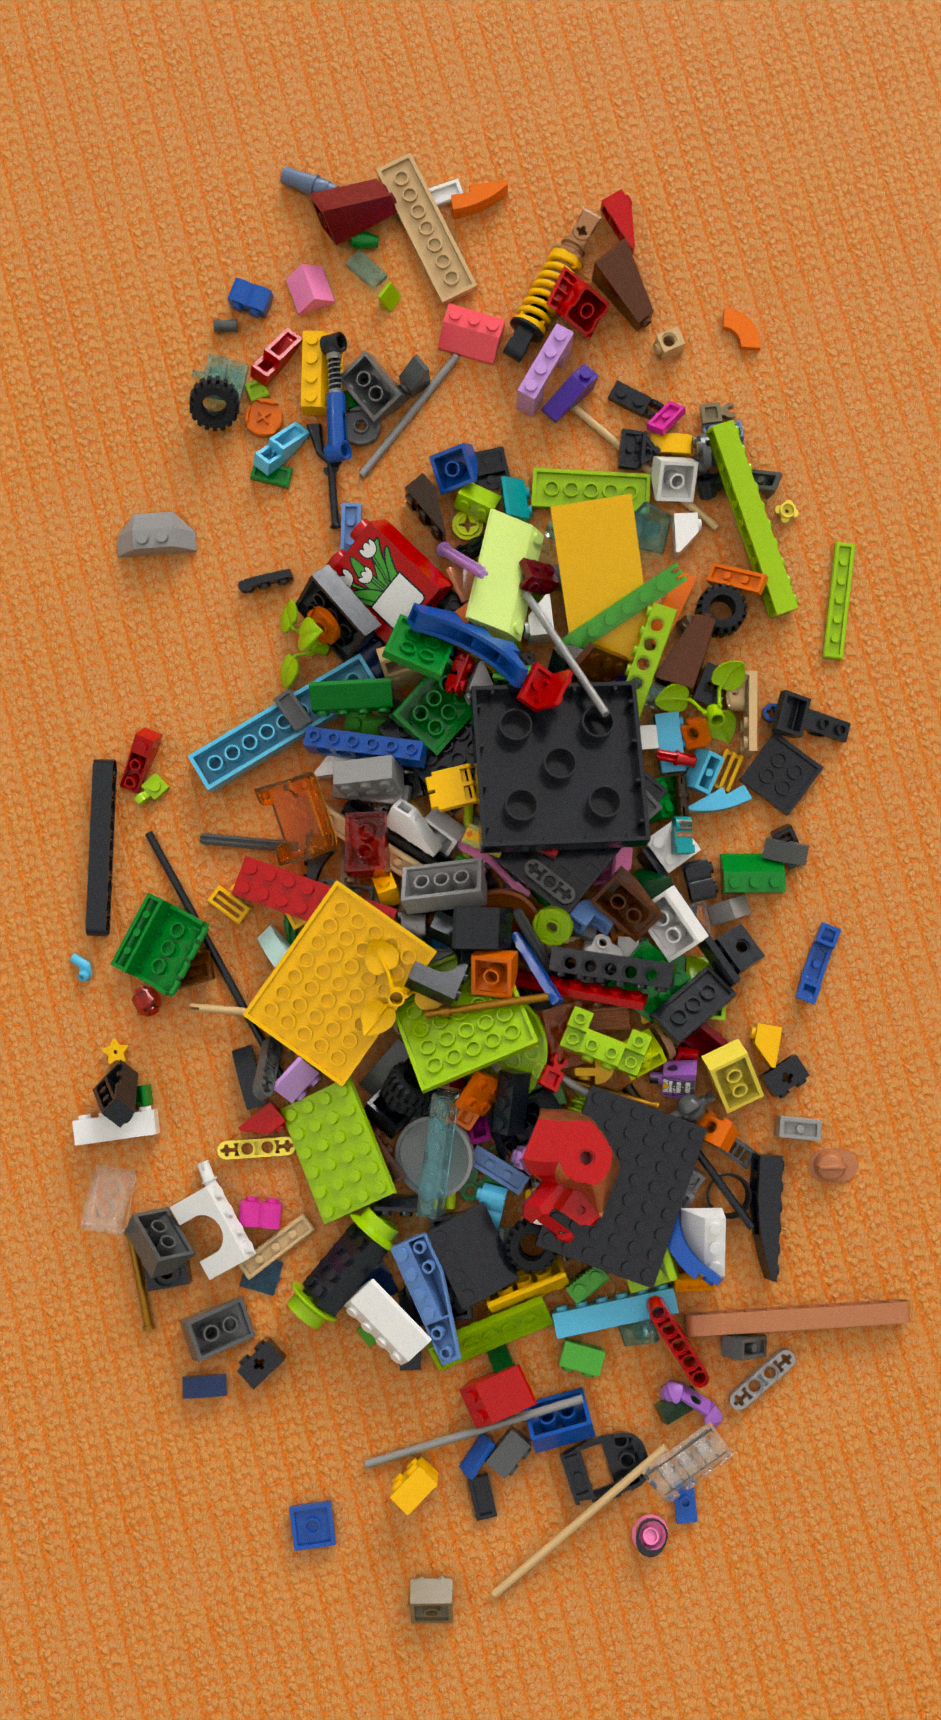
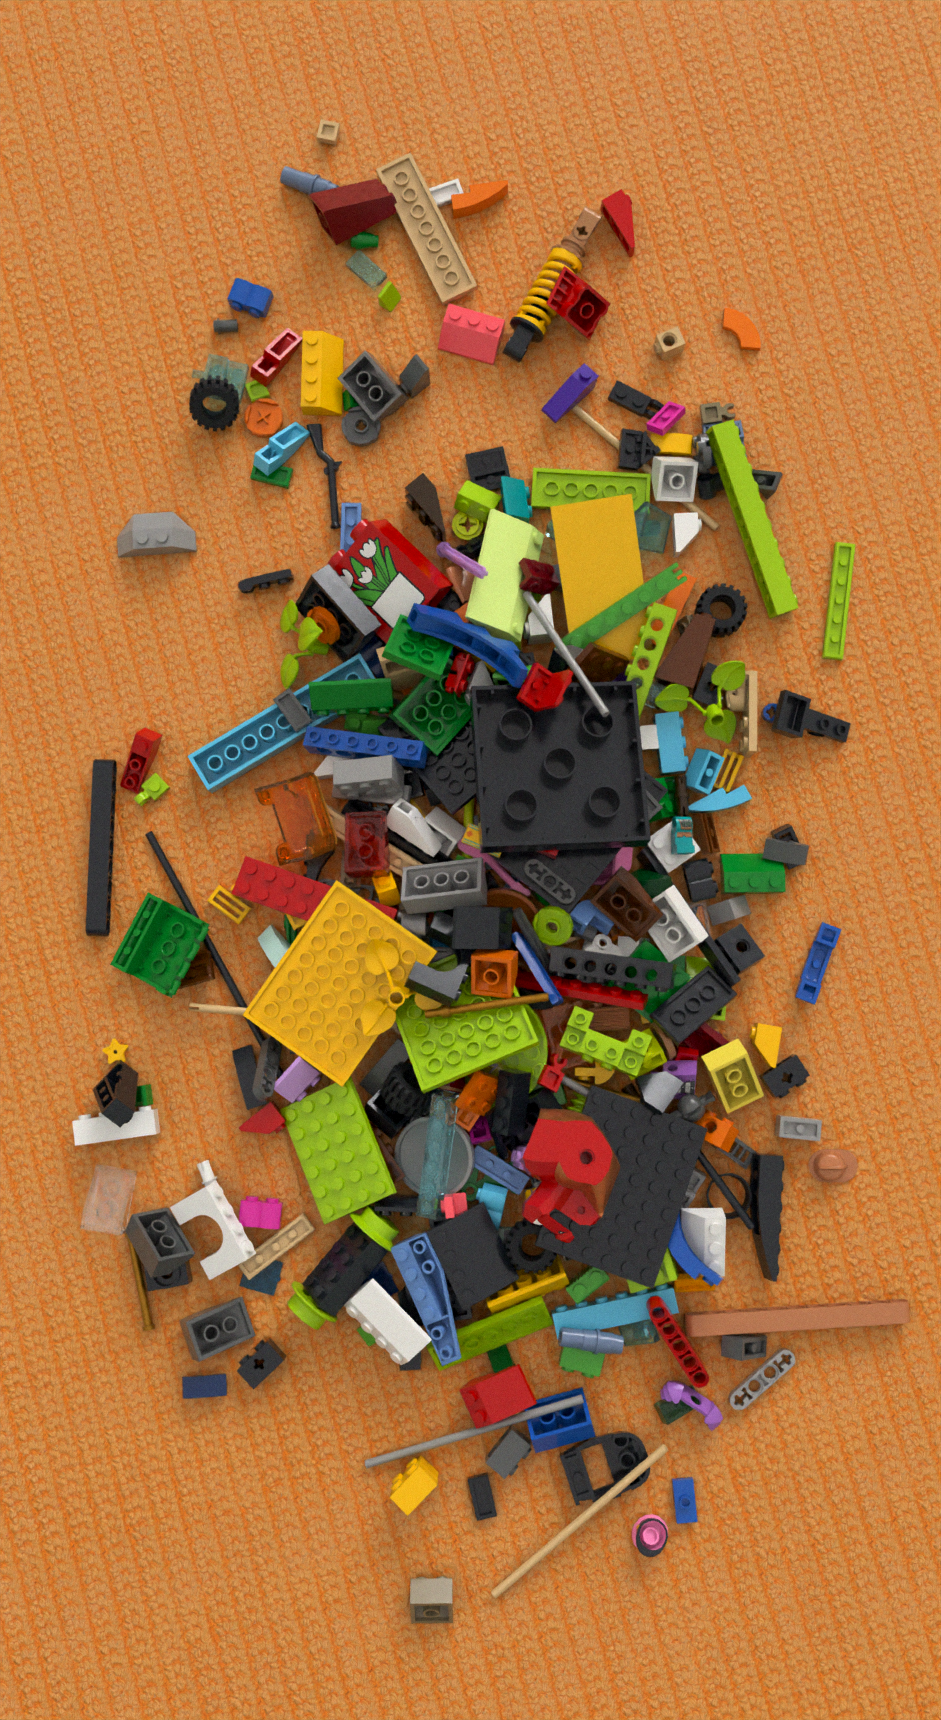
medium azure arm [69,953,92,982] -> none
clear red head [132,986,162,1017] -> none
dark grey axle [200,833,299,853] -> none
light yellow beam [217,1136,296,1160] -> none
bright pink slope [286,264,335,315] -> none
blue plate [289,1500,337,1551] -> none
piece [320,332,352,463] -> none
light grey piece [358,353,460,478] -> none
yellow plate [425,763,477,812] -> none
blue slope [429,443,478,495] -> none
blue tile [459,1433,496,1480] -> none
lavender arch [516,323,574,417] -> none
reddish brown slope [592,238,653,331] -> none
clear slope [641,1422,734,1502] -> none
red axle [655,749,697,768] -> none
orange brick [680,716,712,750] -> none
orange plate [706,562,768,596] -> none
black plate [739,732,824,816] -> none
light yellow plate [775,500,799,523] -> none
none -> tan plate [317,119,340,145]
none -> coral bracket [441,1192,468,1219]
none -> sand blue piece [558,1327,624,1355]
none -> slope [635,1071,684,1116]
none -> reddish brown plate [693,813,720,855]

